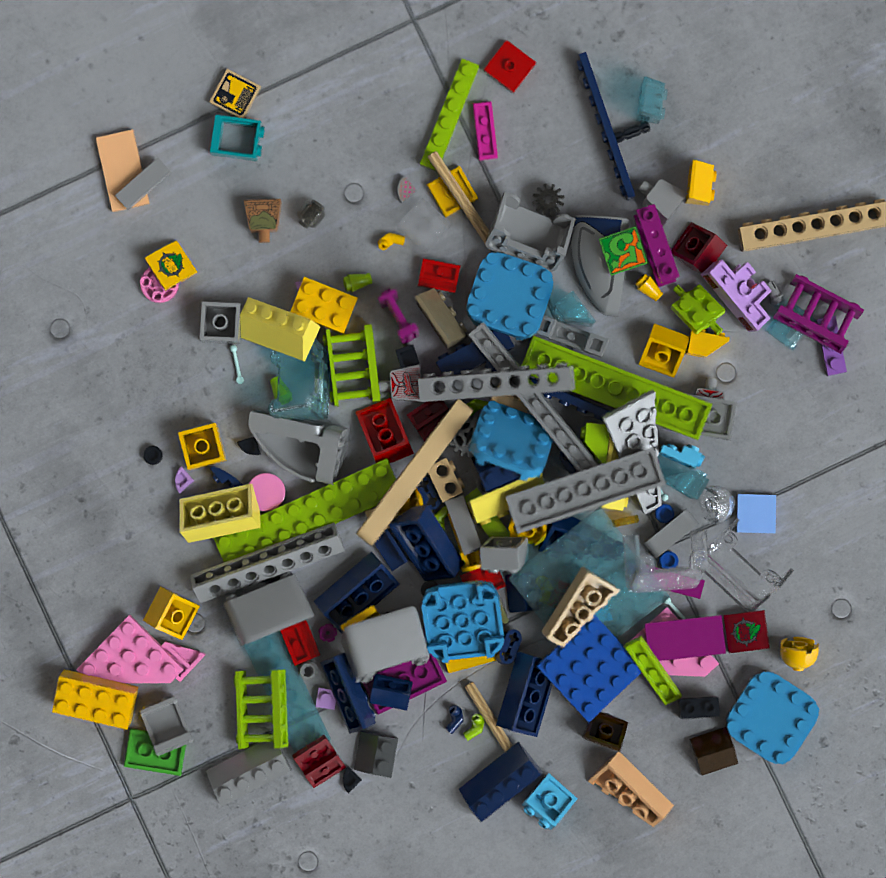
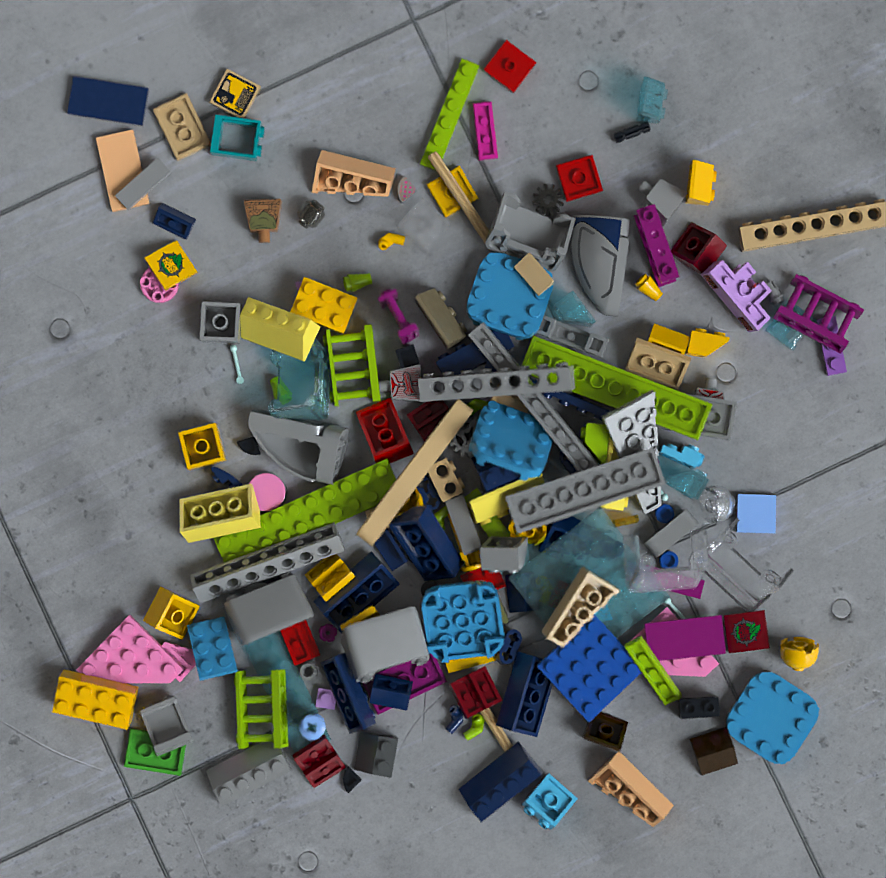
black tile [143,446,163,465] -> none
lavender tile [175,466,194,493] -> none
red plate [418,258,461,293] -> none
dark blue plate [576,52,635,201] -> none
tile [599,227,648,276] -> none
lime plate [671,284,725,335] -> none
none -> dark blue tile [67,76,149,126]
none -> tan tile [152,93,211,161]
none -> dark blue slope [152,203,196,240]
none -> dark azure plate [187,616,238,681]
none -> light blue piece [300,713,326,740]
none -> yellow slope [305,554,355,601]
none -> light nougat wedge [312,150,396,197]
none -> dark red slope [448,666,502,719]
none -> tan slope [514,253,554,296]
none -> red plate [556,155,603,202]
none -> tan tile [625,338,691,390]

